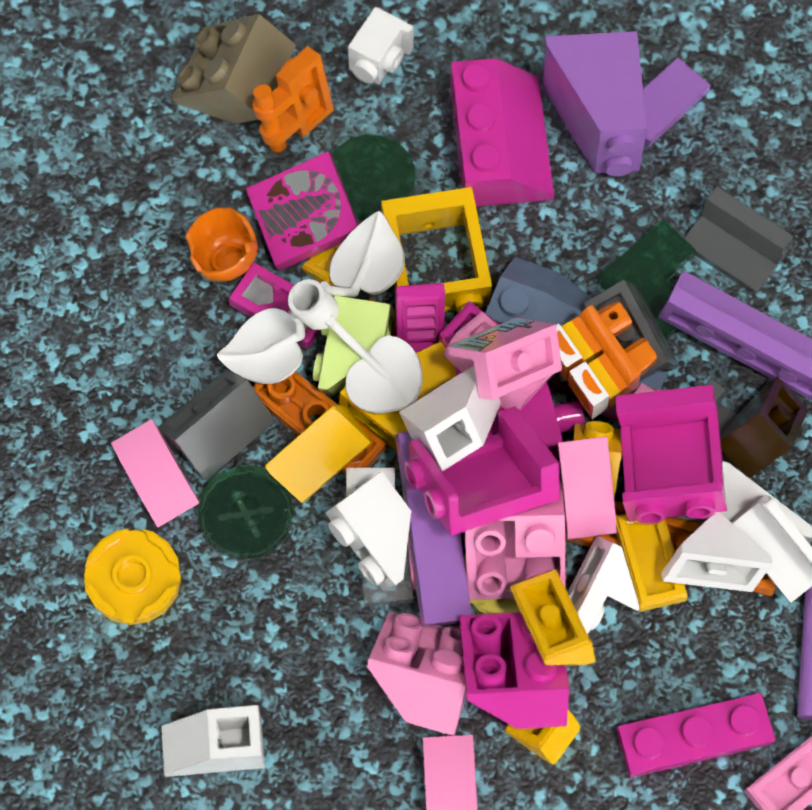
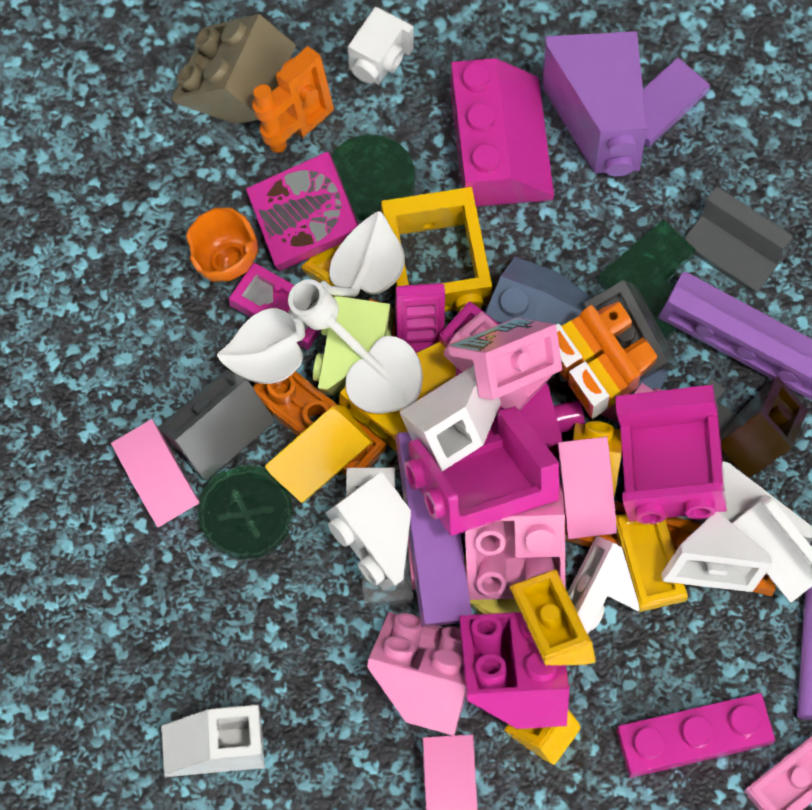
yellow tile [84,529,181,625] -> none

